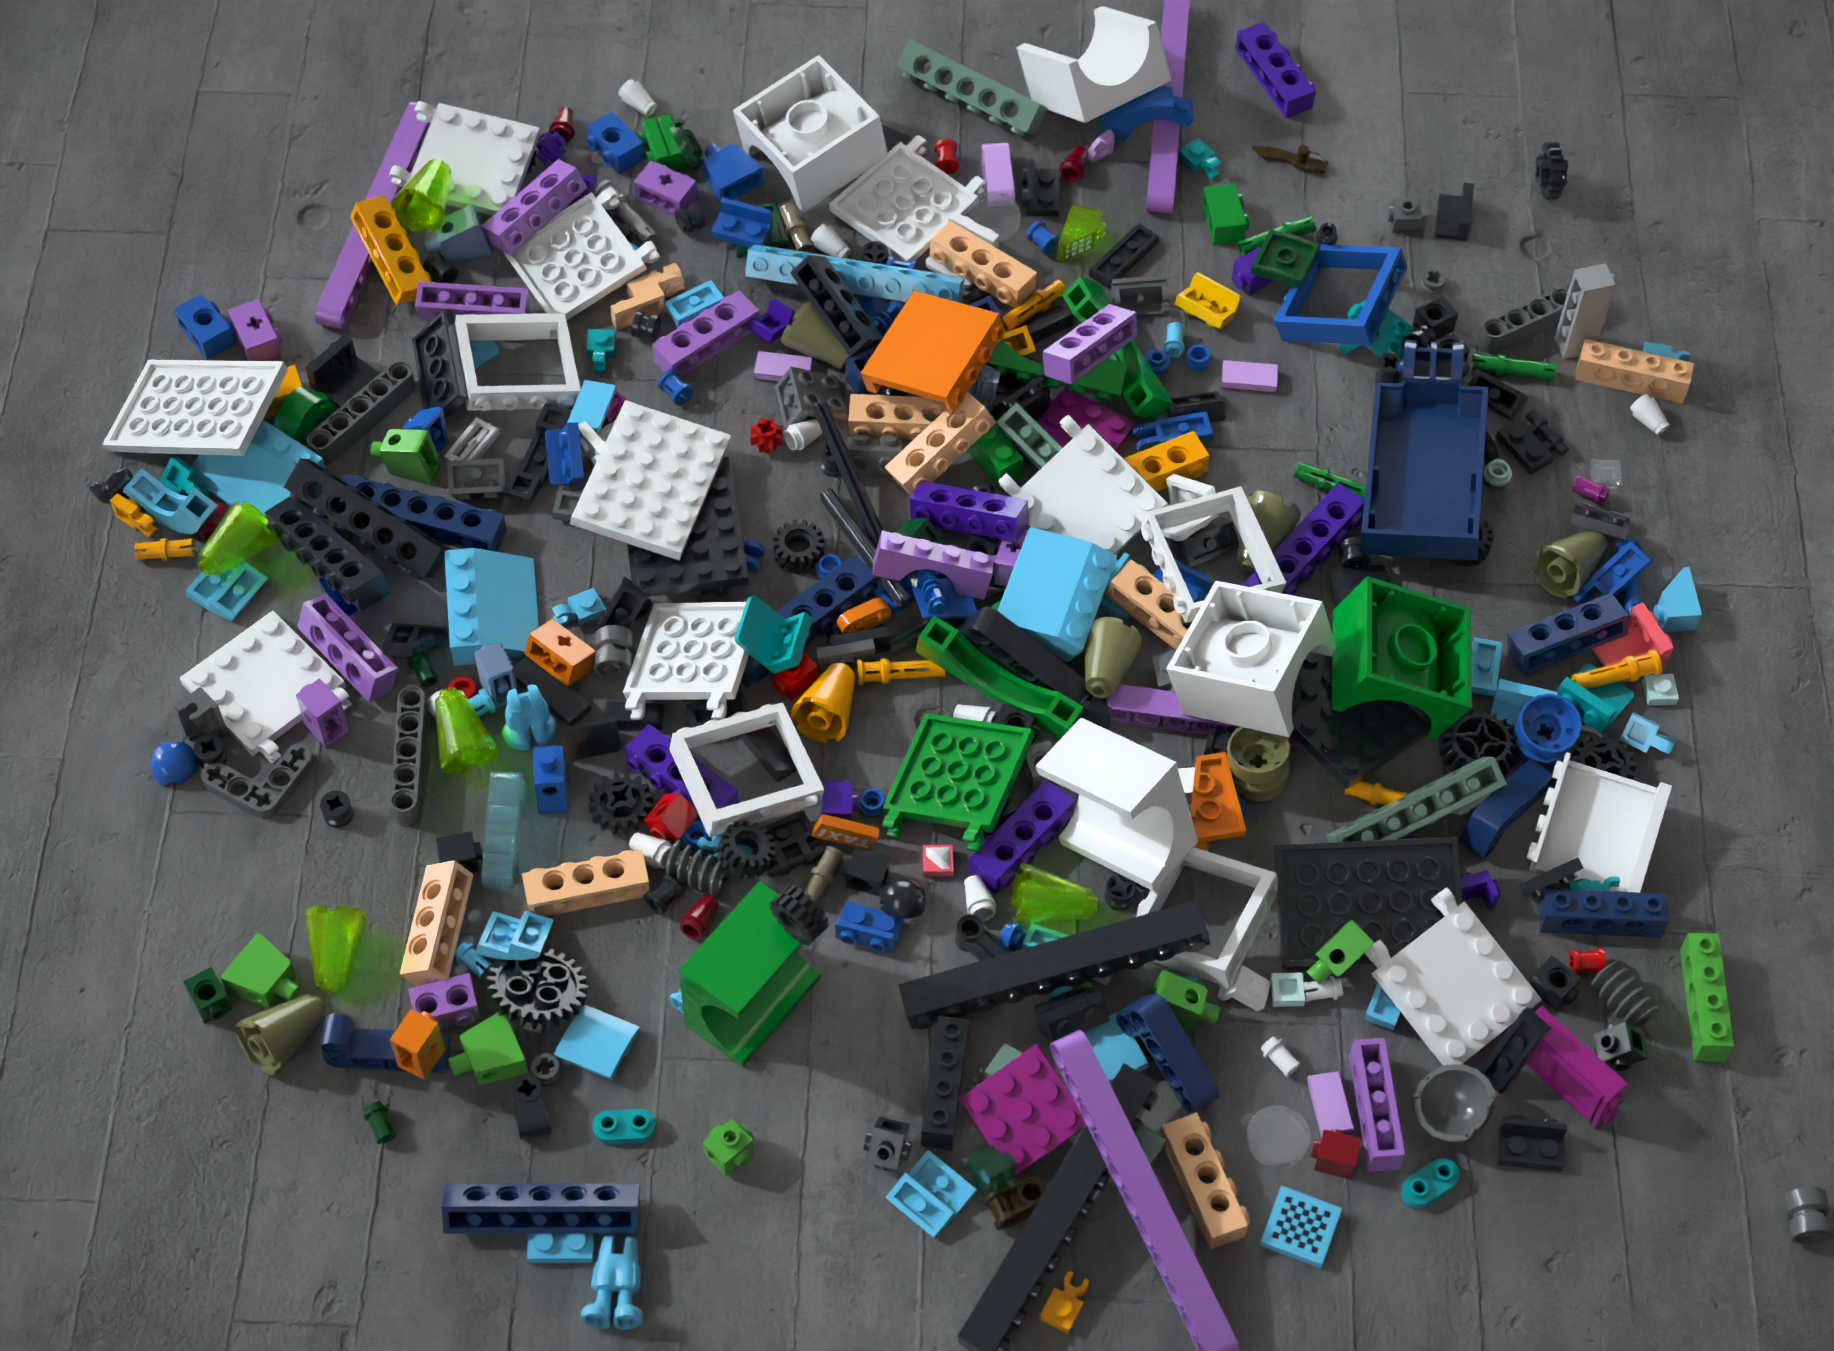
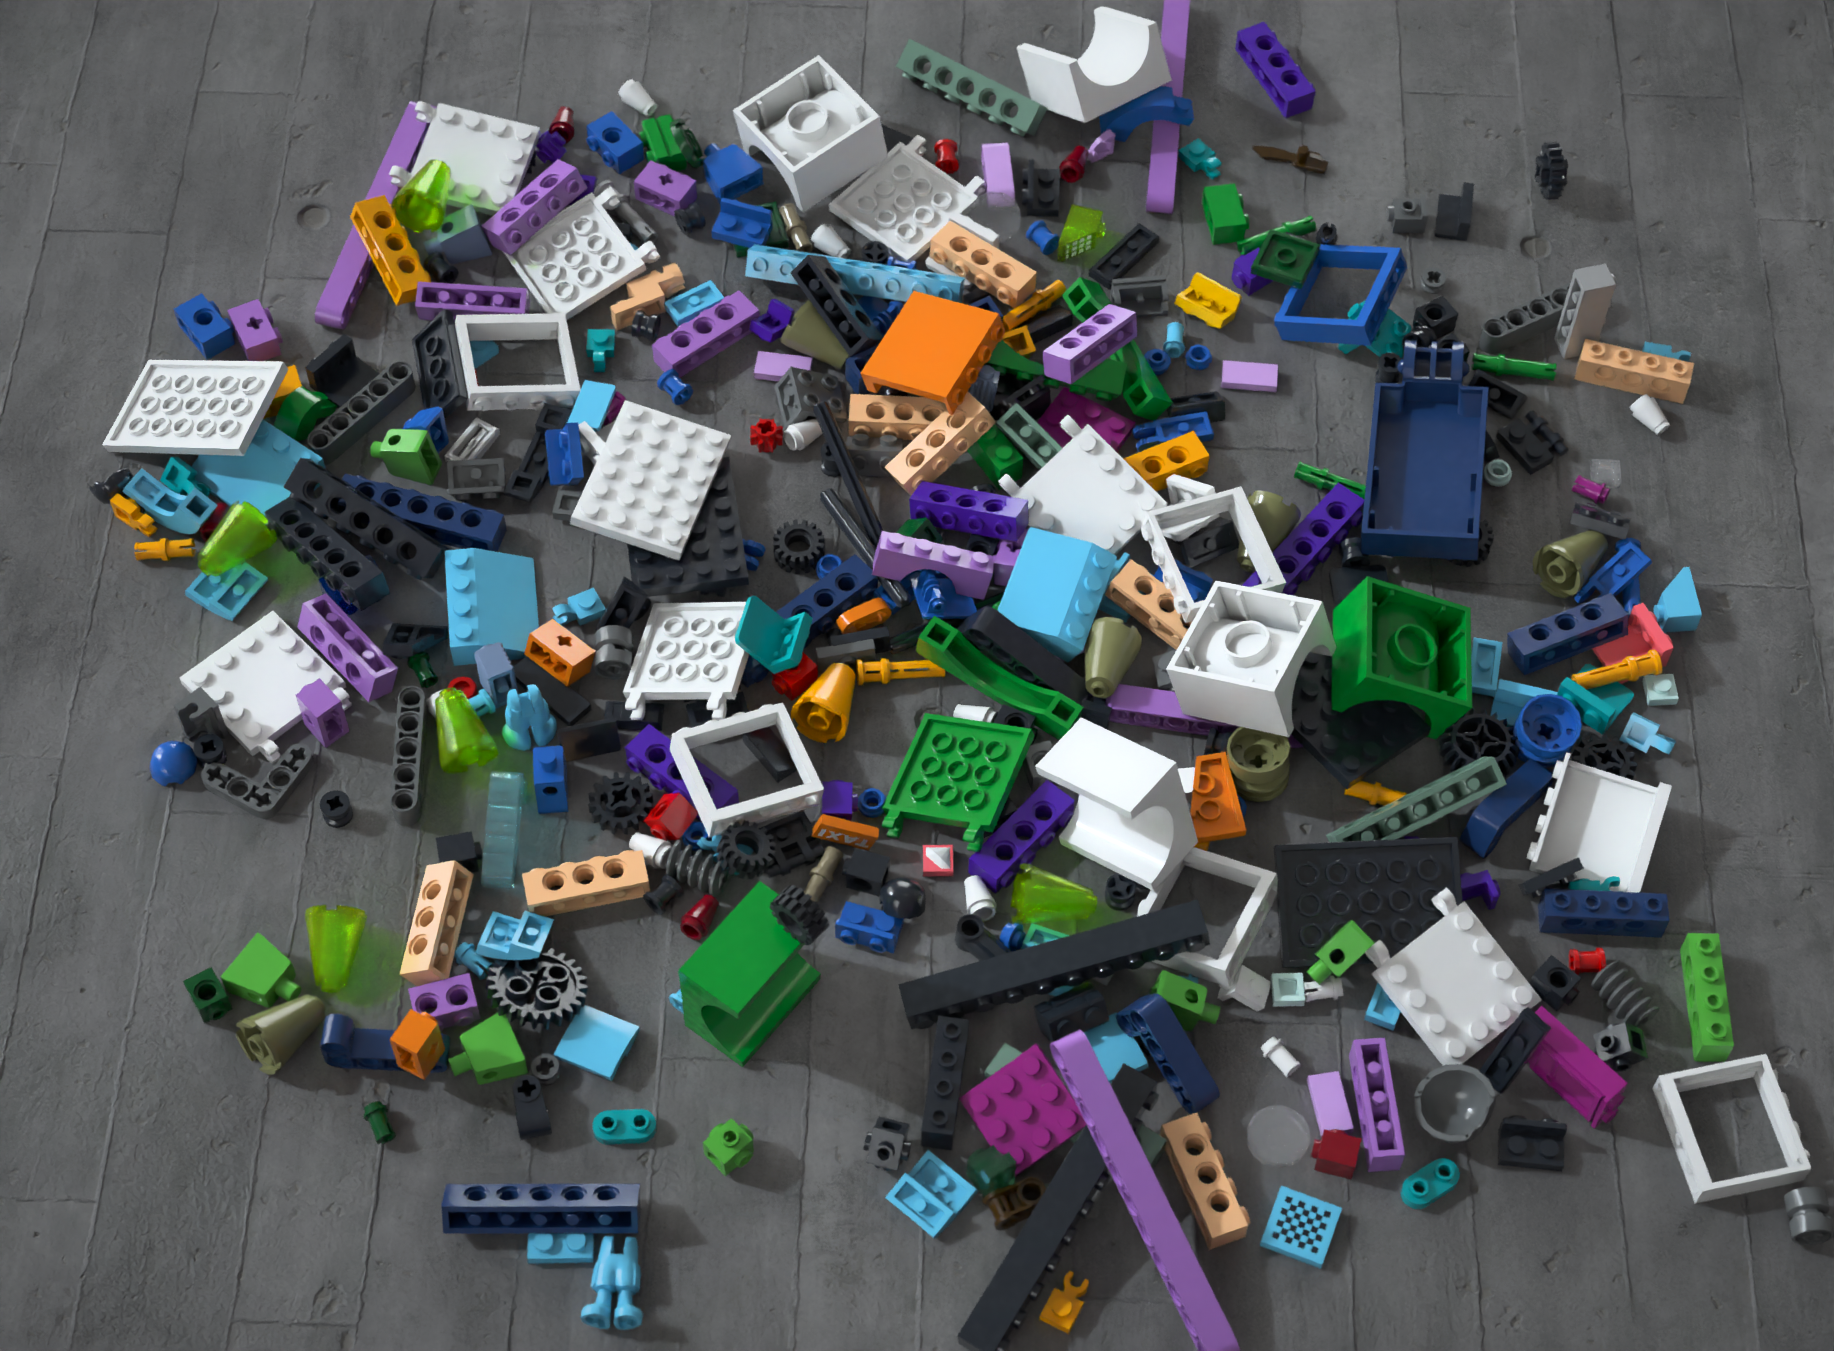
none -> white window [1653,1054,1812,1204]

